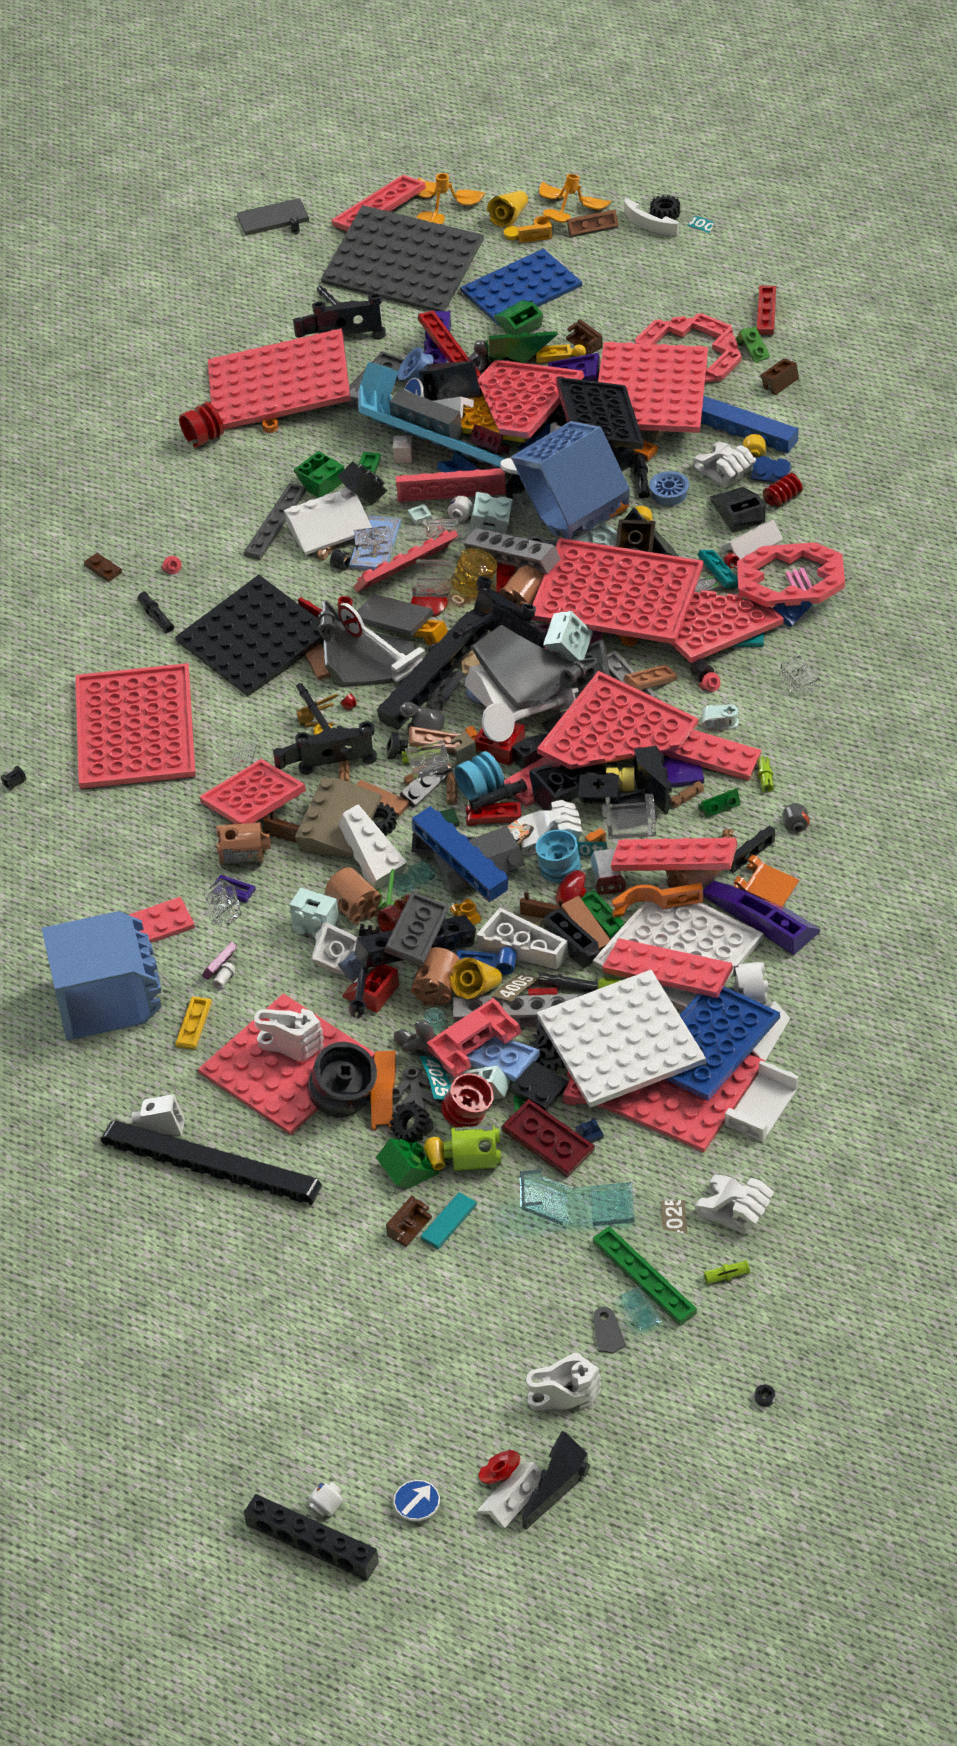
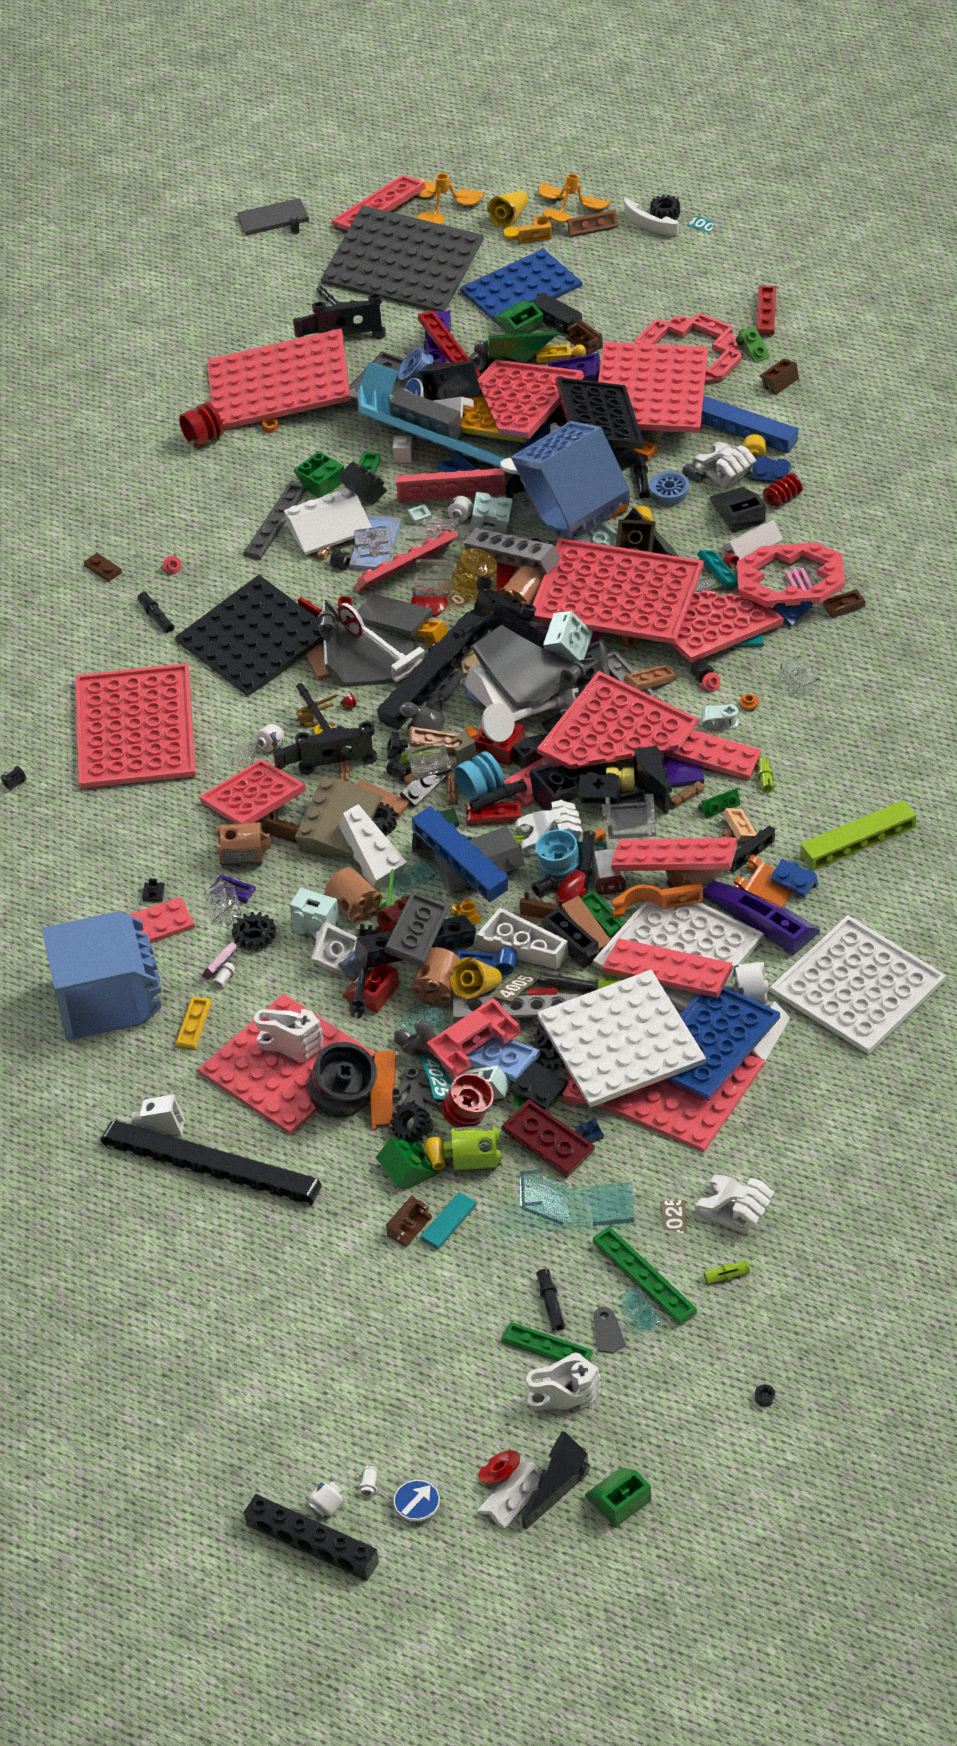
dark red bracket [469,424,511,455] -> none
tile [508,820,530,845] -> none
white panel [725,1061,799,1141] -> none
dark grey head [782,803,810,833] -> none
none -> black tile [142,879,165,902]
none -> black gear [232,912,276,951]
none -> white head [256,724,284,752]
none -> white pin [358,1466,378,1498]
none -> black bush [386,758,412,782]
none -> clear light blue tile [395,1000,433,1034]
none -> green tile [501,1322,593,1362]
none -> black brick [531,293,582,335]
none -> black bush [531,873,558,899]
none -> black pin [536,1269,566,1331]
none -> black pin [576,831,596,892]
none -> green slope [585,1468,651,1527]
none -> dark grey pin [682,464,706,483]
none -> light nougat plate [723,808,757,842]
none -> orange plate [740,694,759,710]
none -> blue bracket [770,859,818,898]
none -> white plate [770,915,946,1055]
none -> lime brick [800,800,916,871]
none -> reddish brown plate [823,589,865,617]

